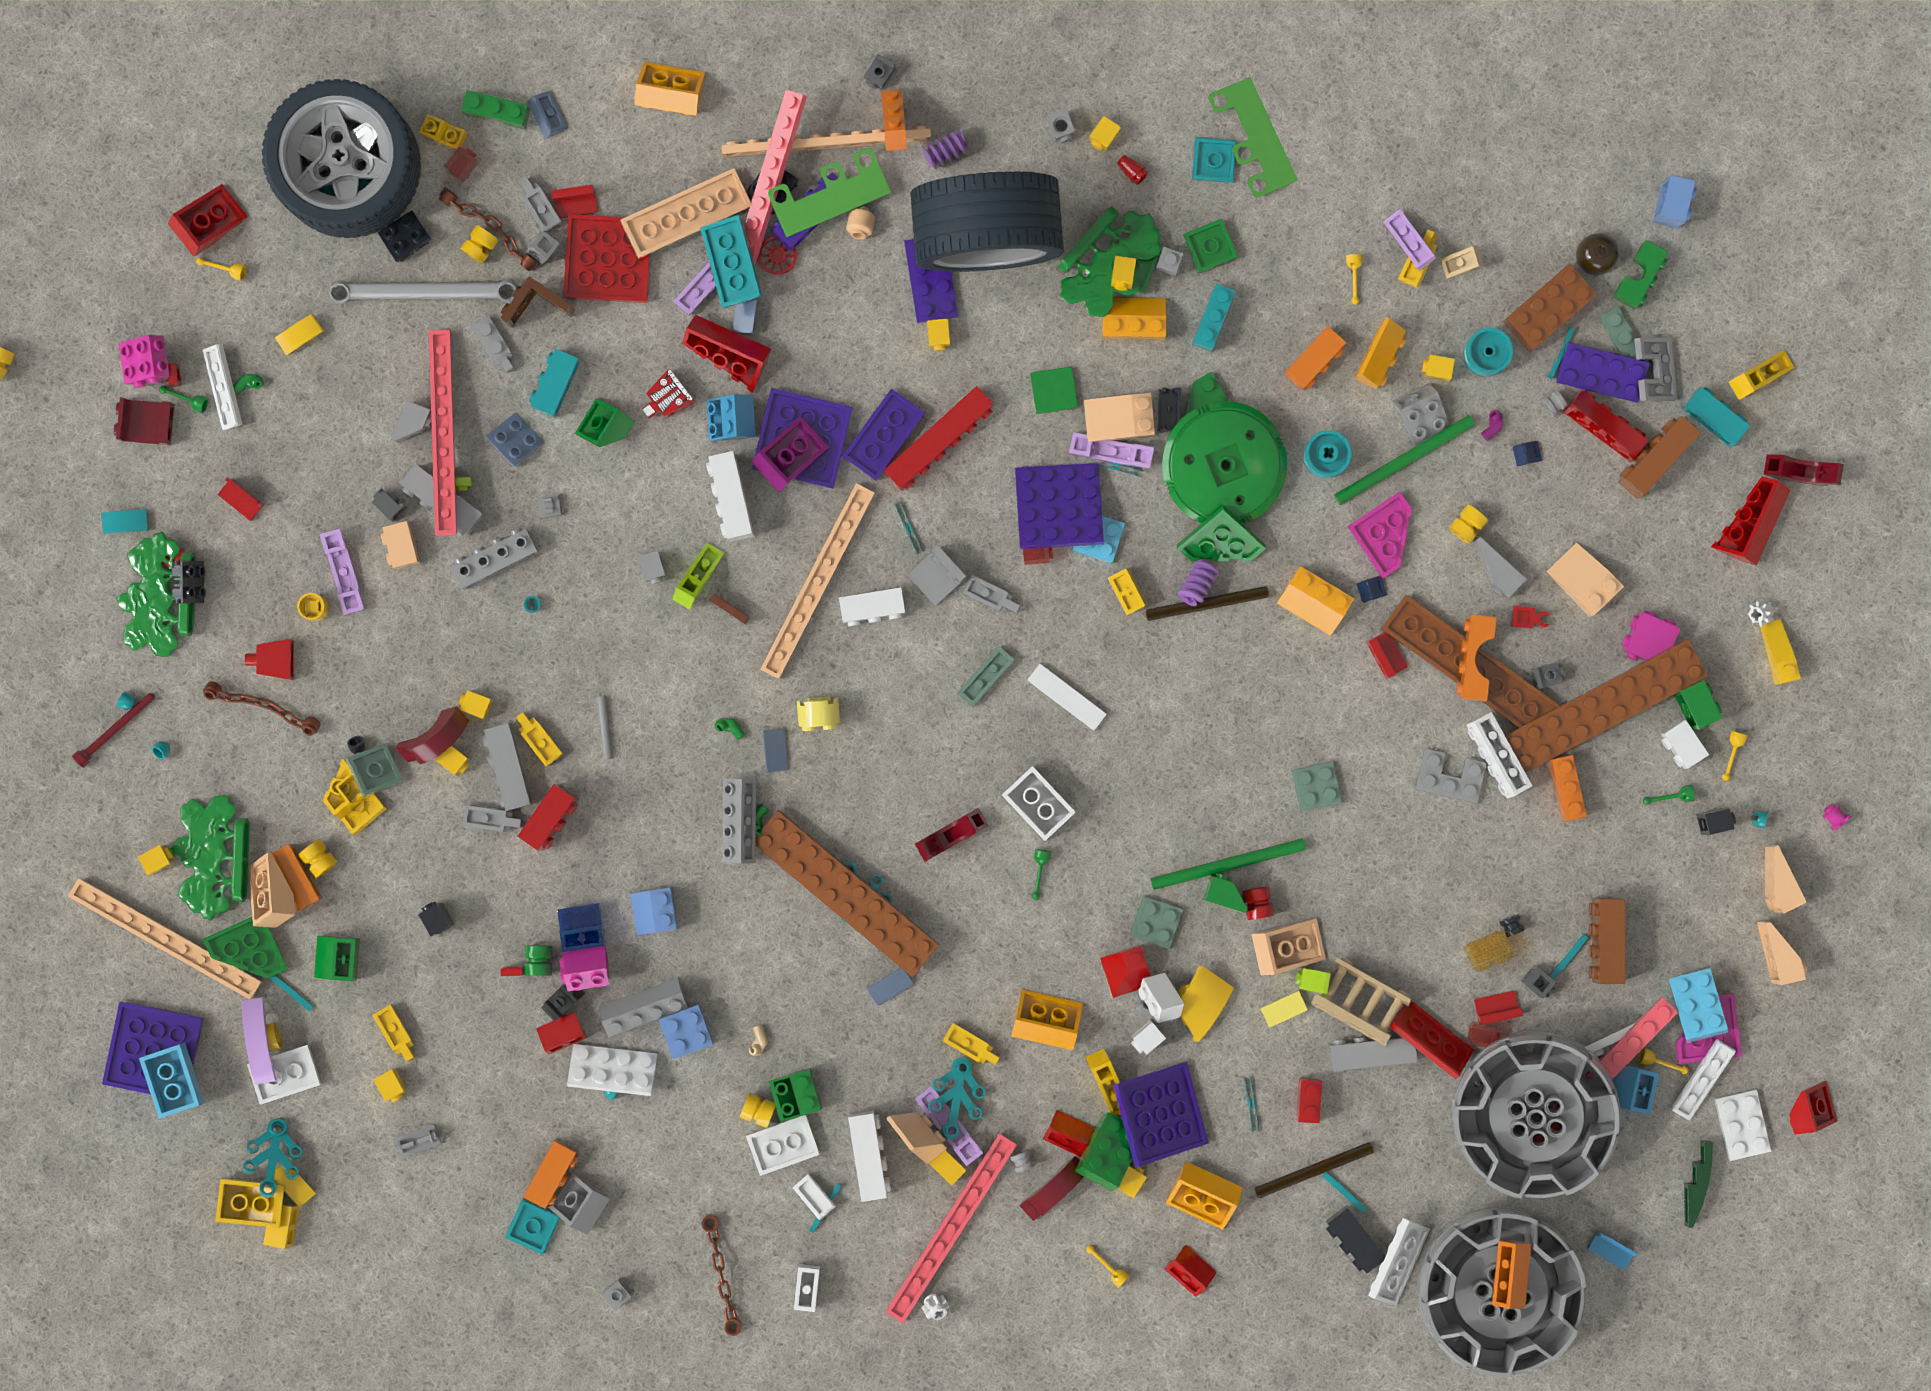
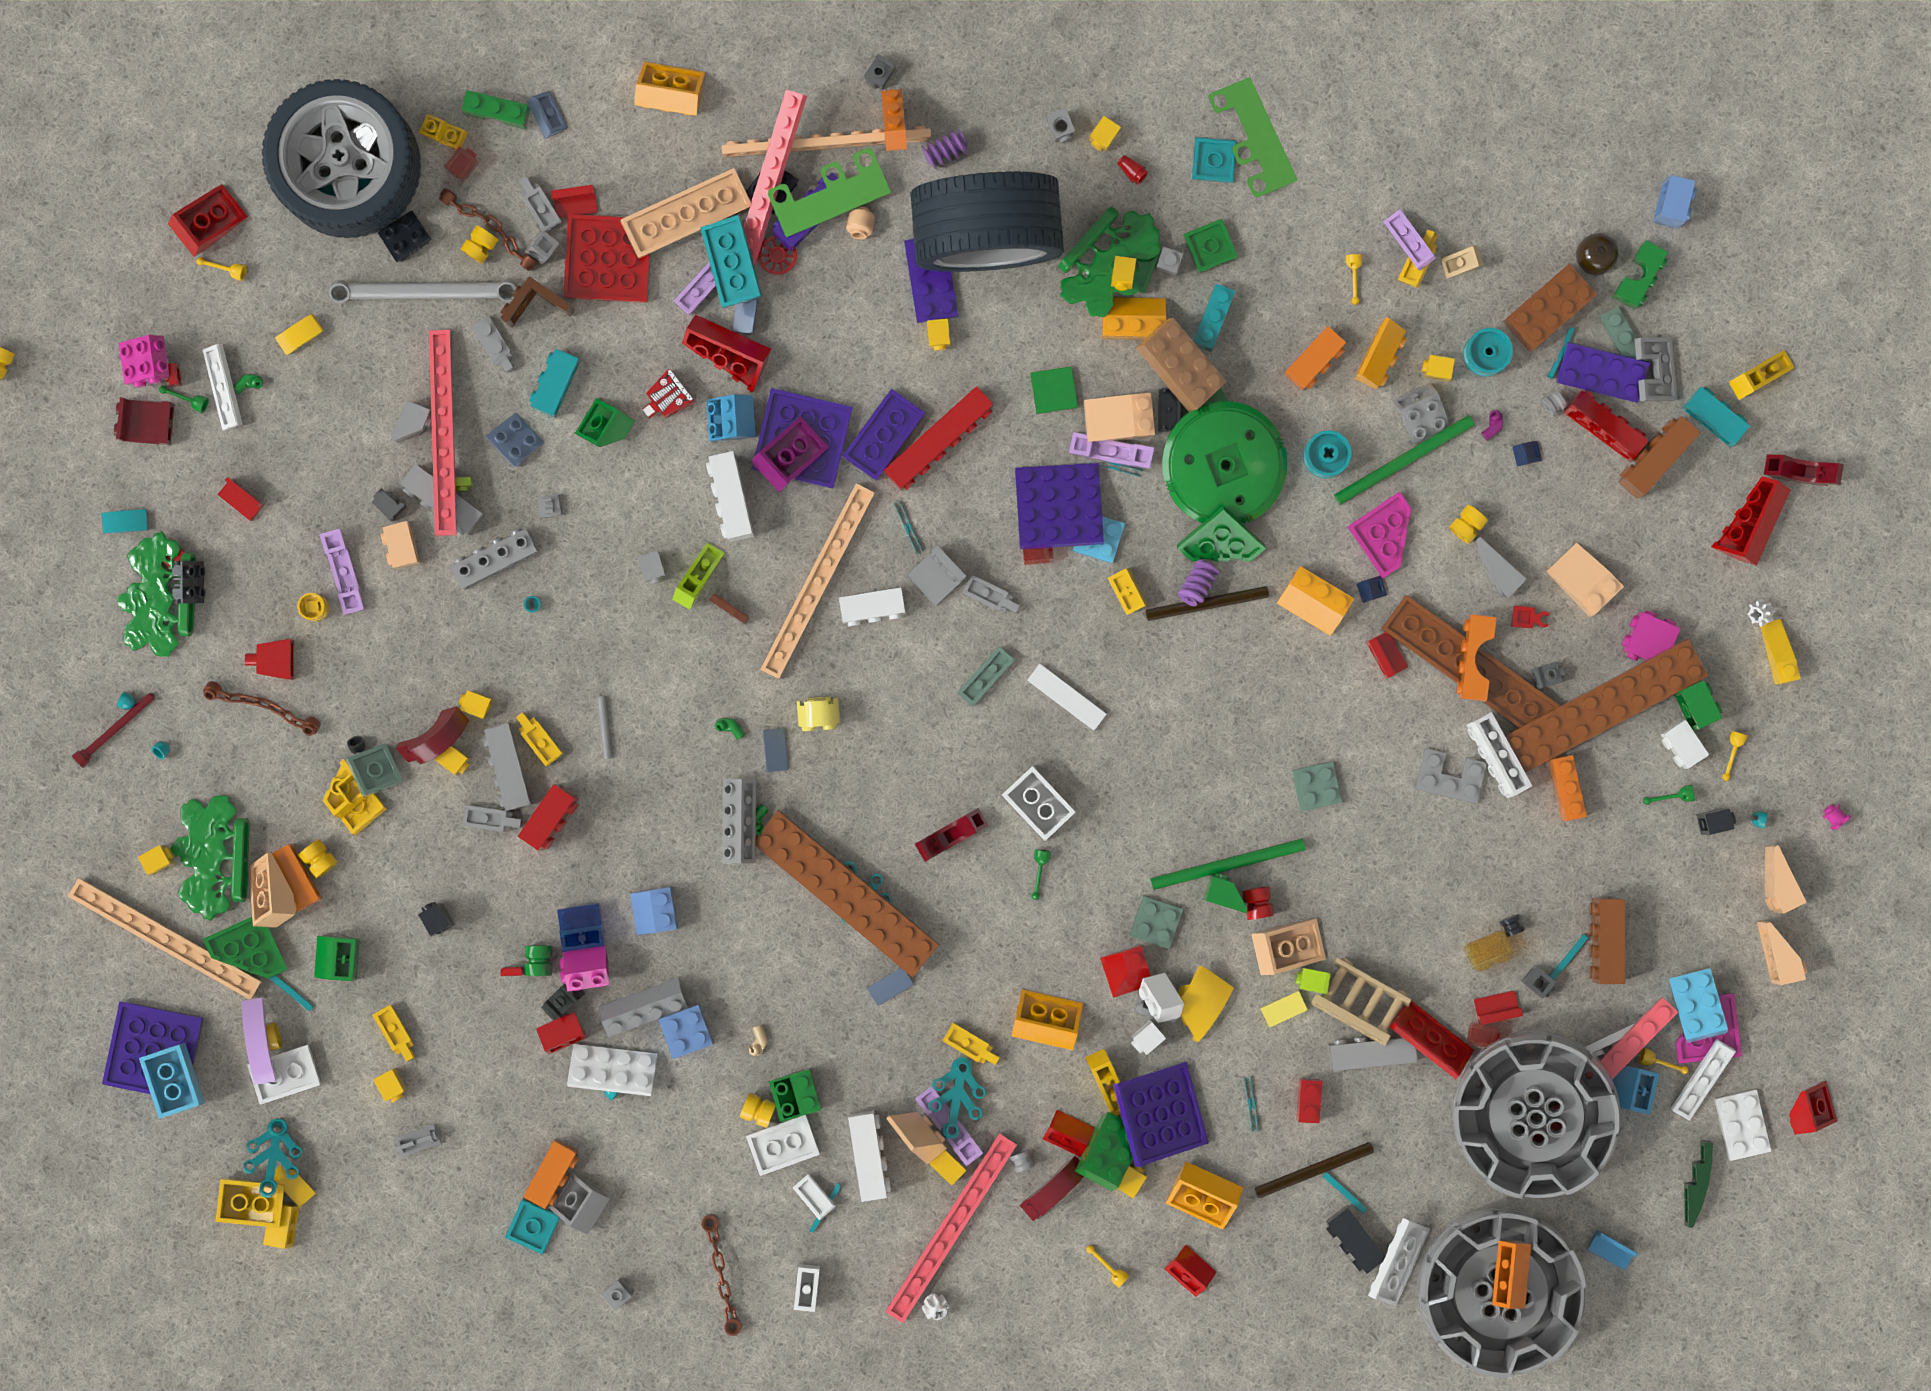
none -> medium nougat brick [1136,318,1227,411]

